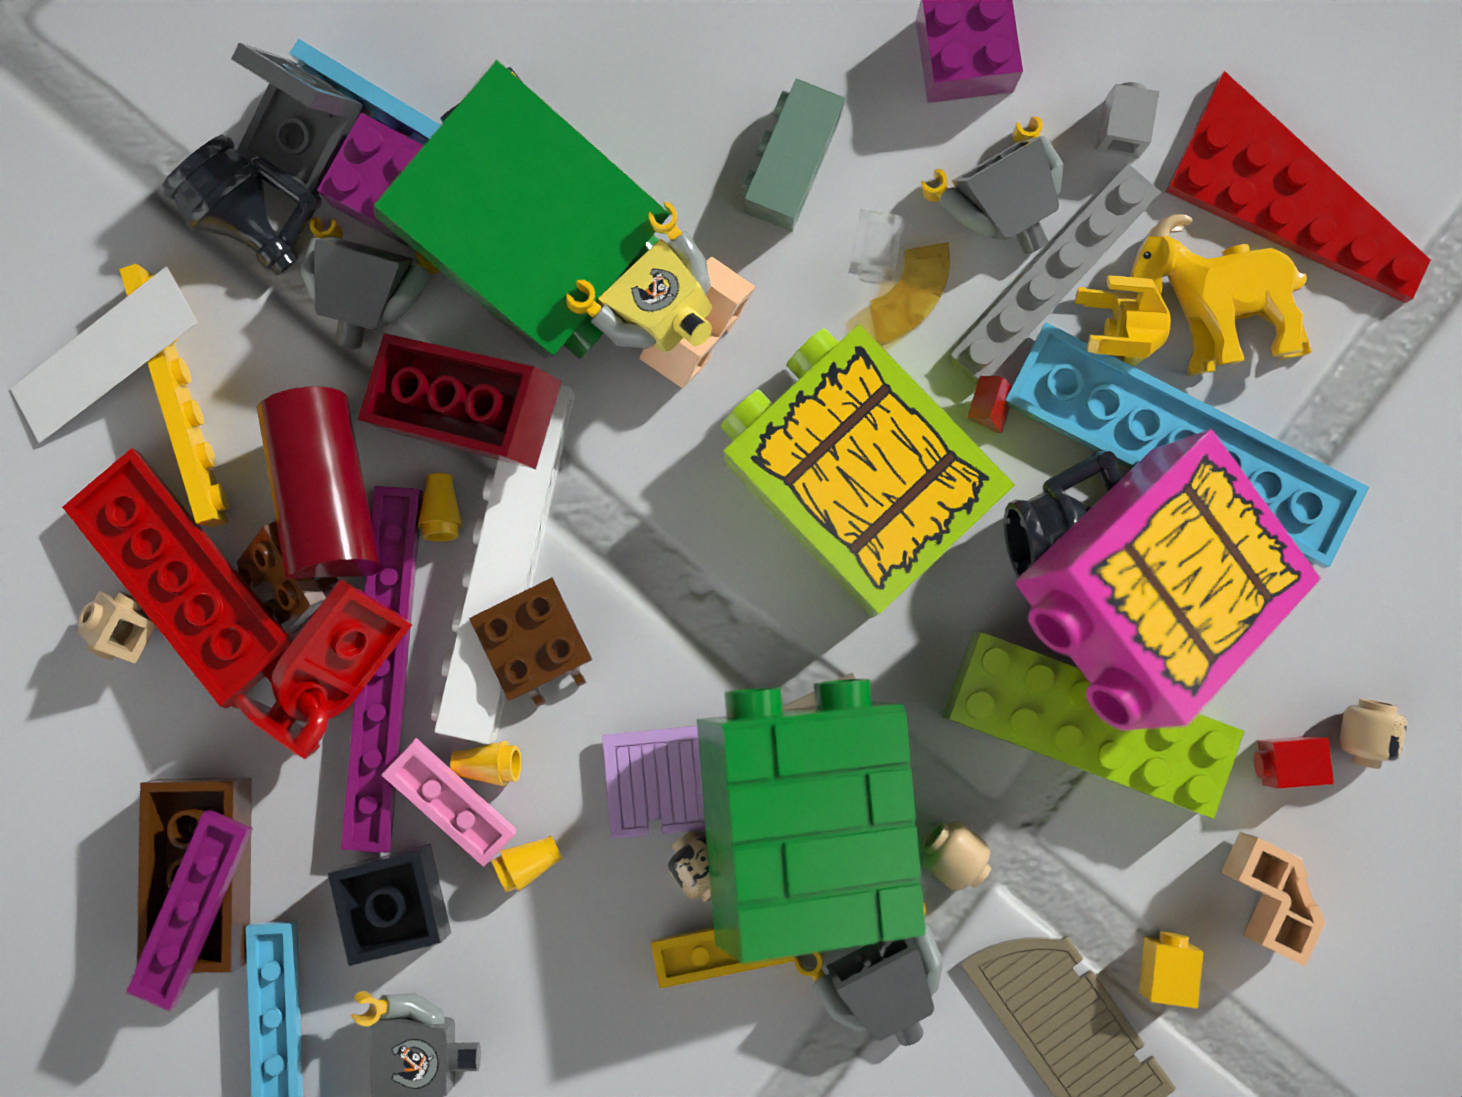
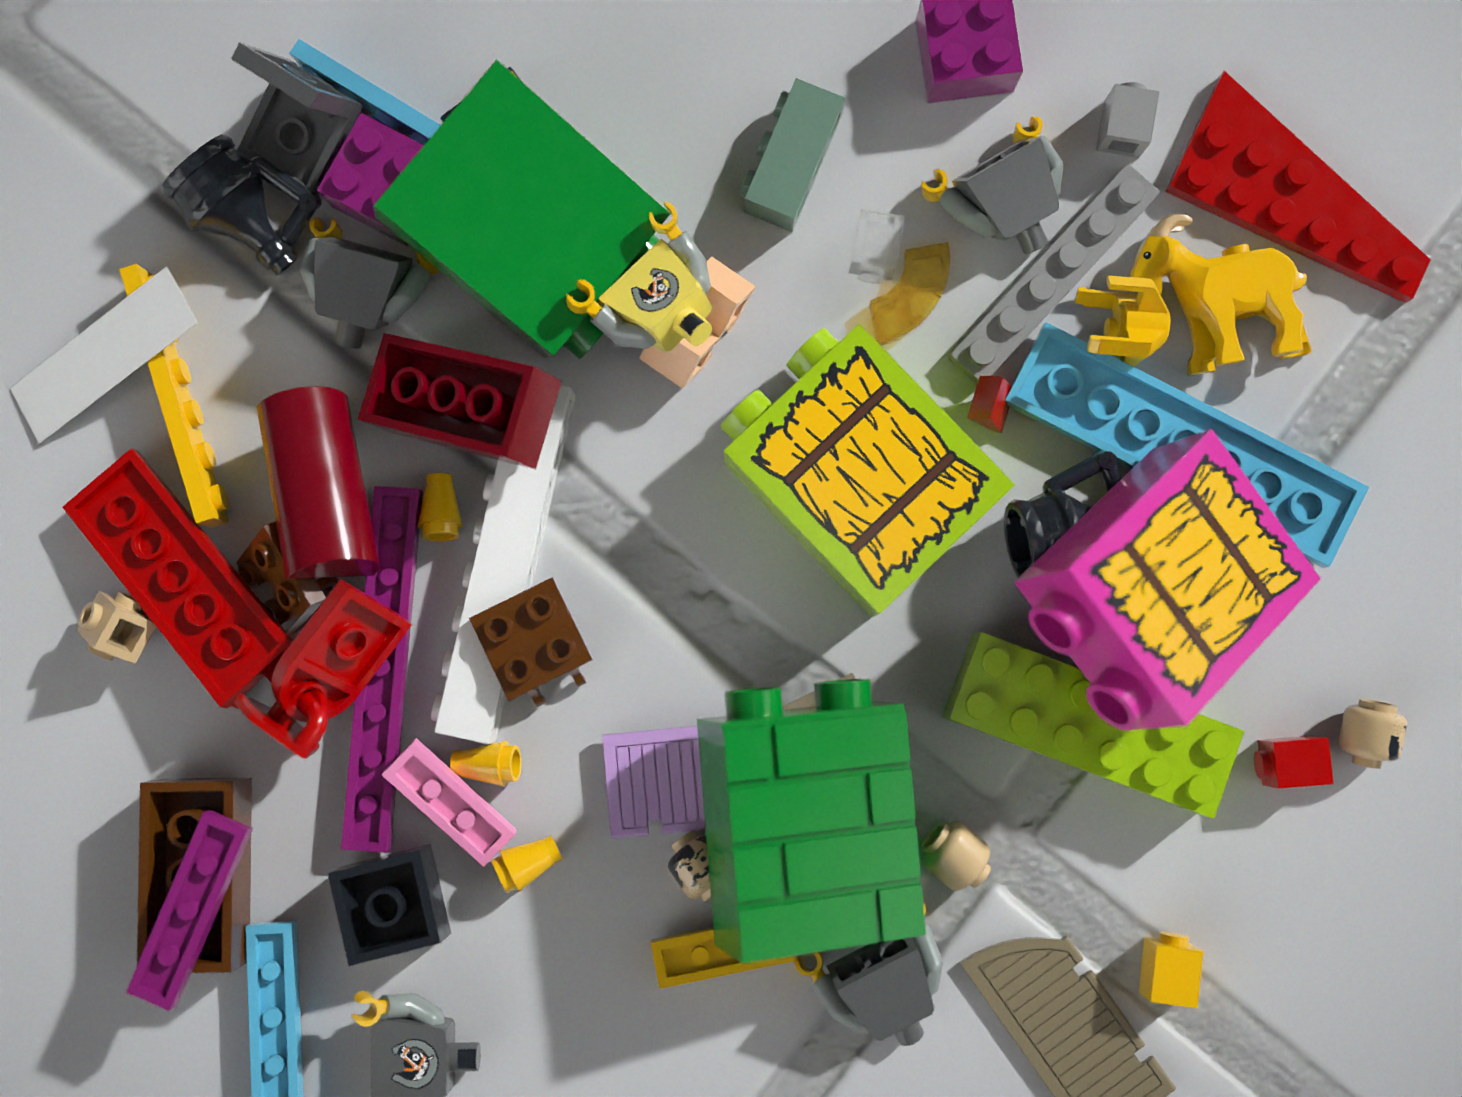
light nougat brick [1221,832,1325,967] -> none

